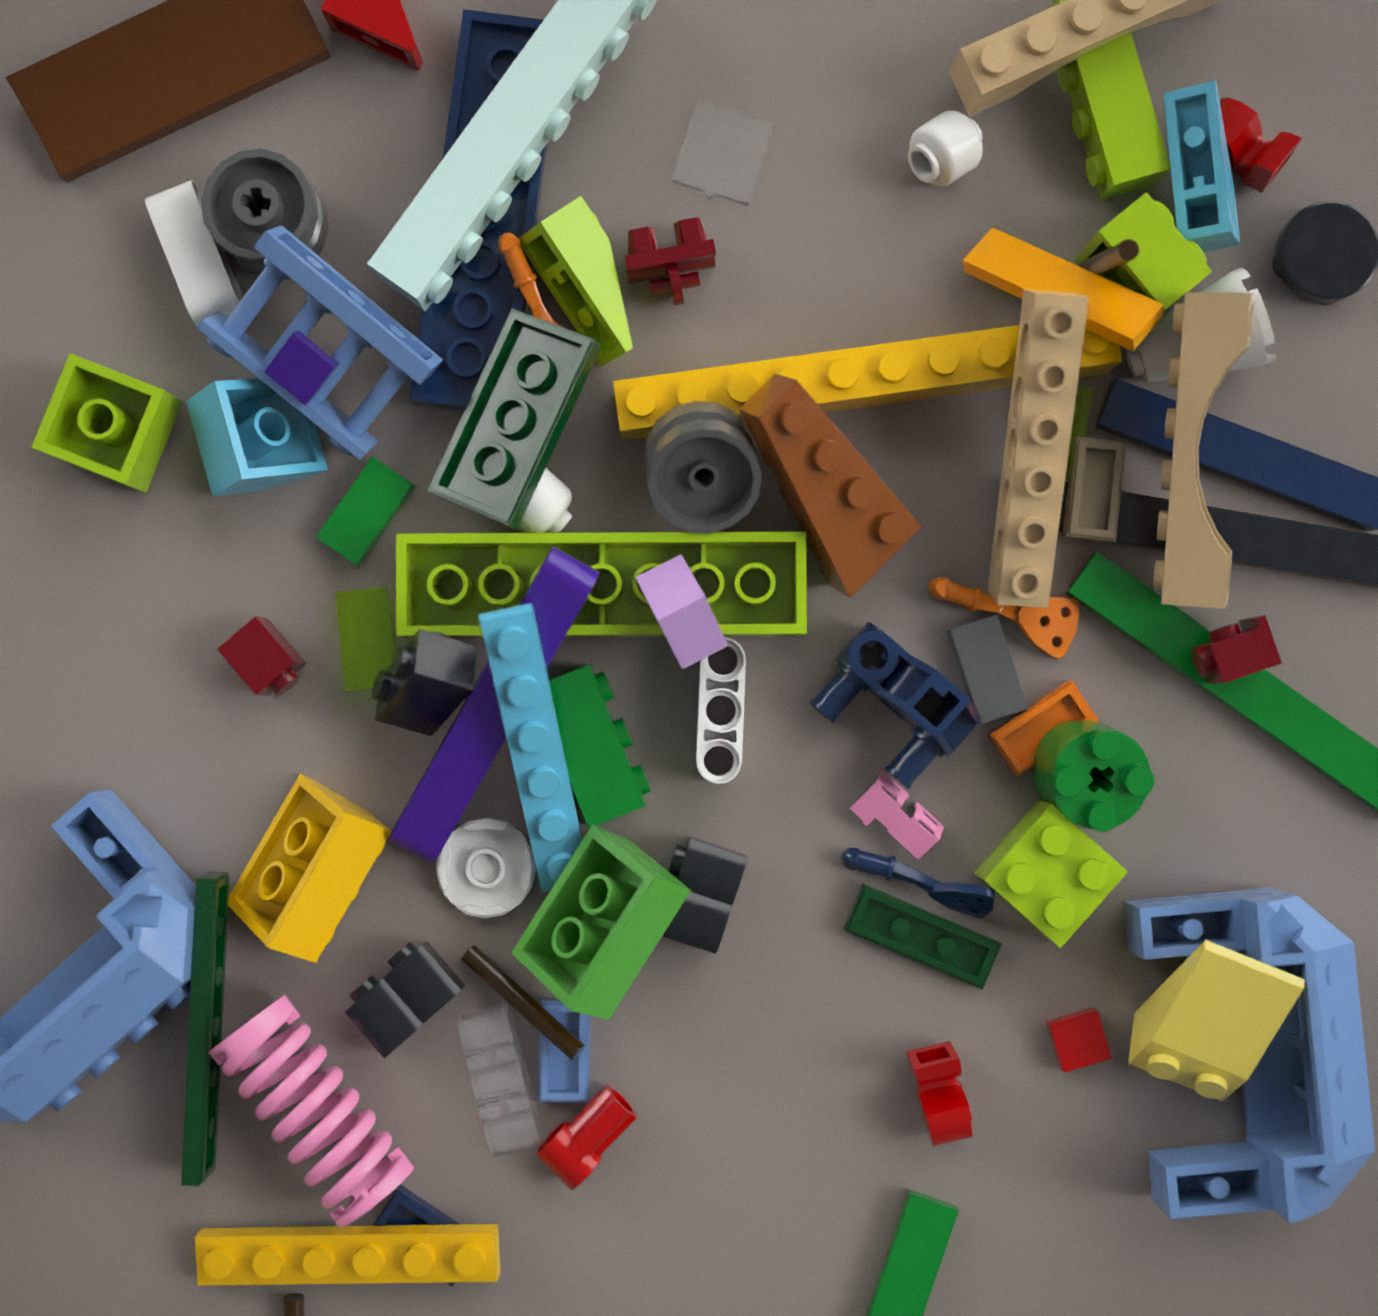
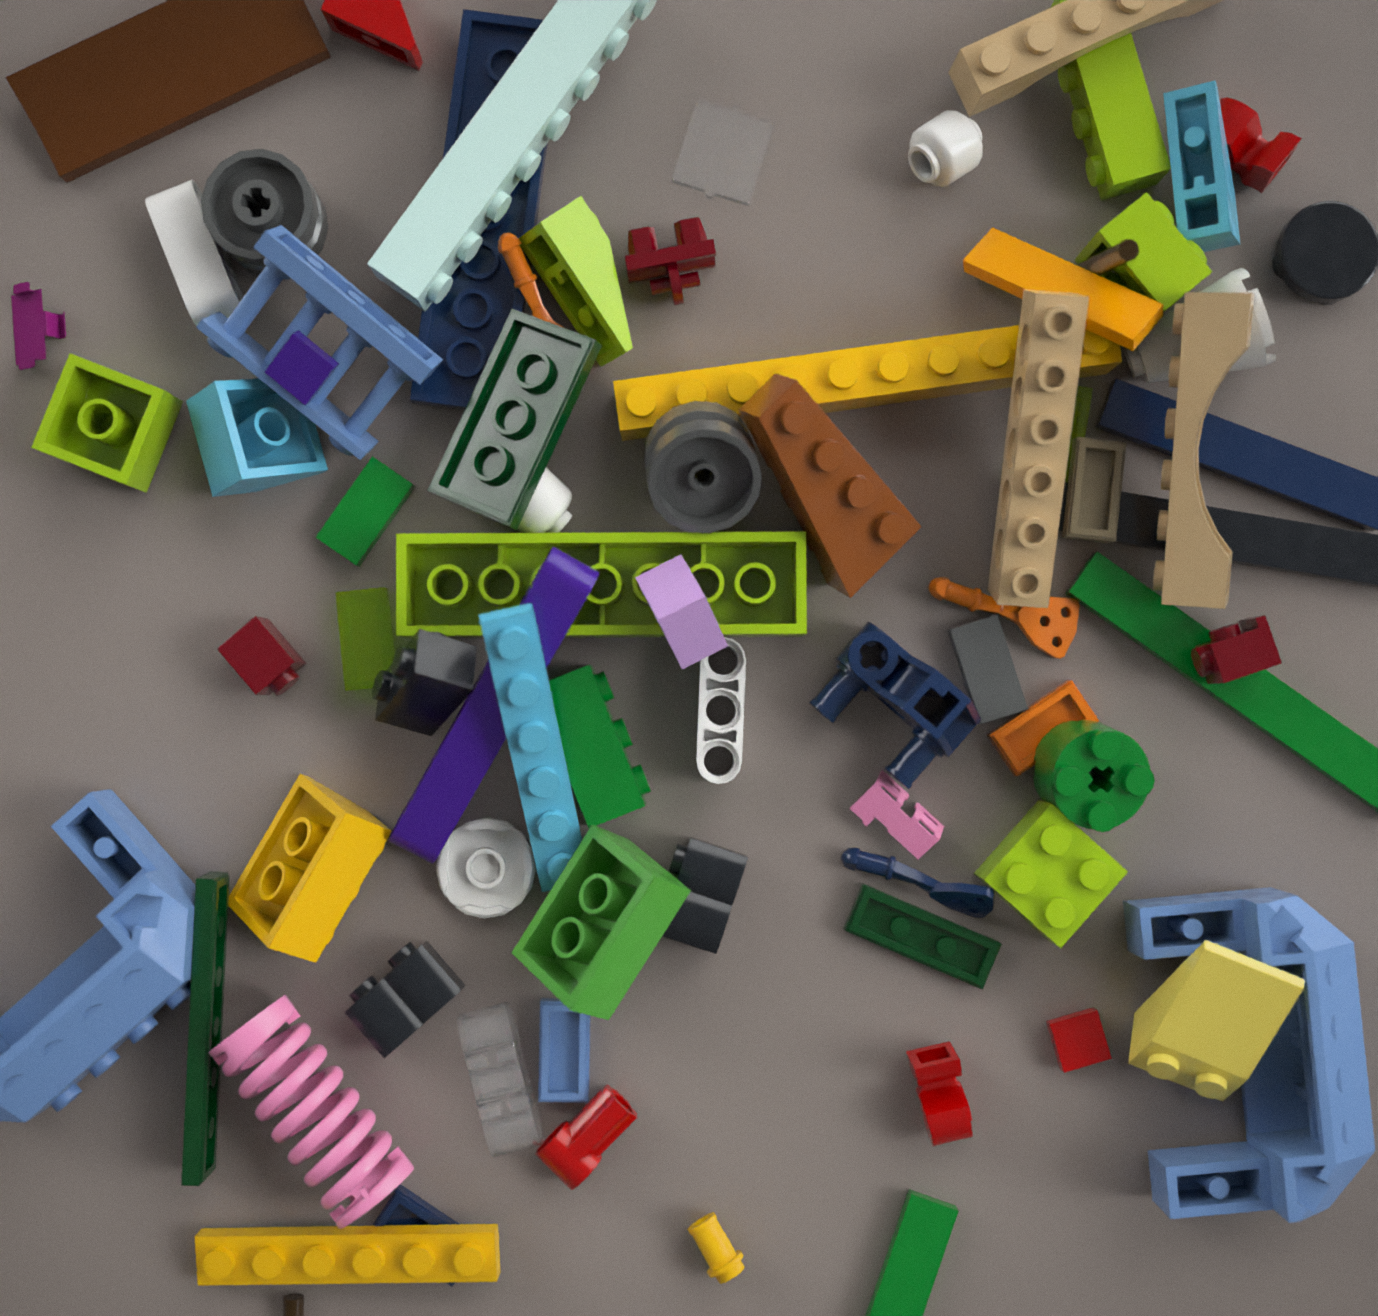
dark brown bar [461,945,585,1061] -> none
none -> magenta piece [11,282,66,370]
none -> yellow pin [687,1212,745,1284]

